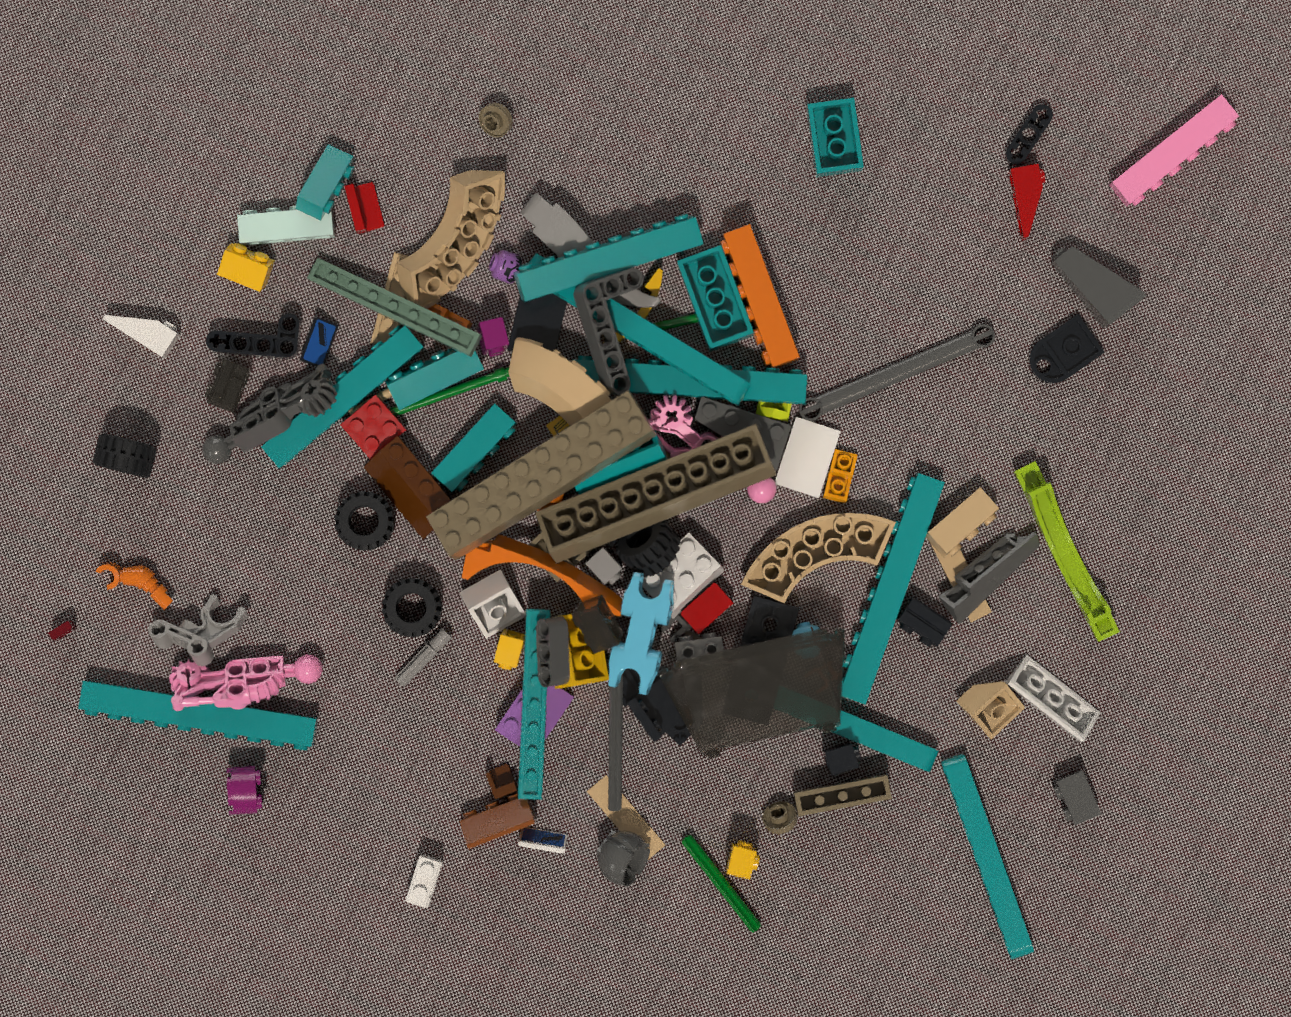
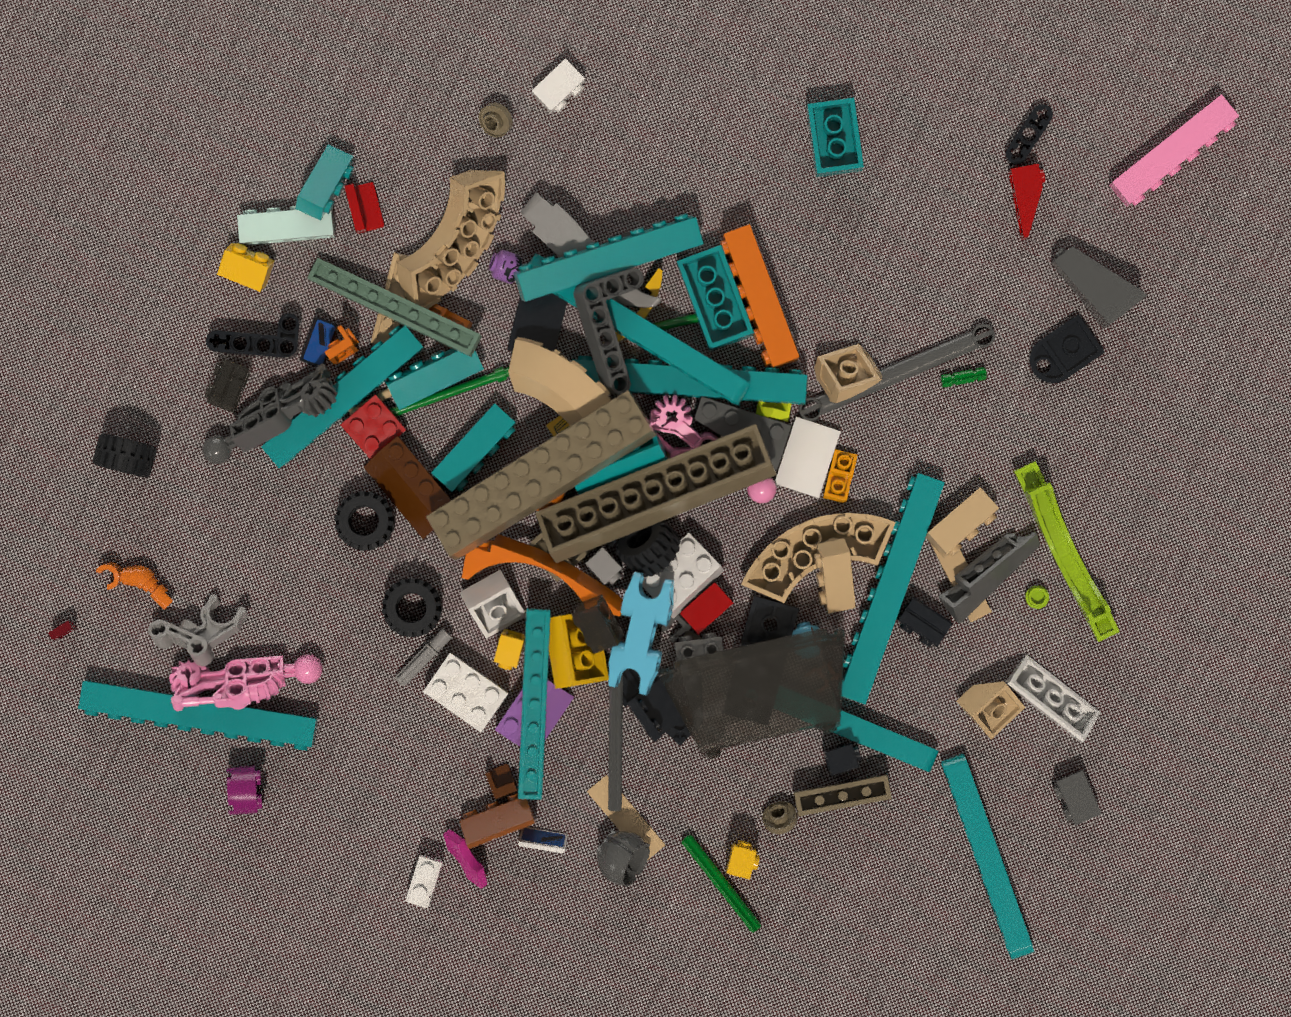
white slope [103,315,181,359] -> none
magenta brick [476,317,509,358] -> none
dark grey beam [536,616,570,688] -> none
none -> orange bracket [325,325,359,366]
none -> white brick [423,653,509,732]
none -> dark pink tile [443,829,487,889]
none -> white brick [532,58,585,115]
none -> tan slope [814,344,882,403]
none -> tan brick [814,538,856,614]
none -> green axle [941,367,987,388]
none -> lime plate [1025,585,1049,609]

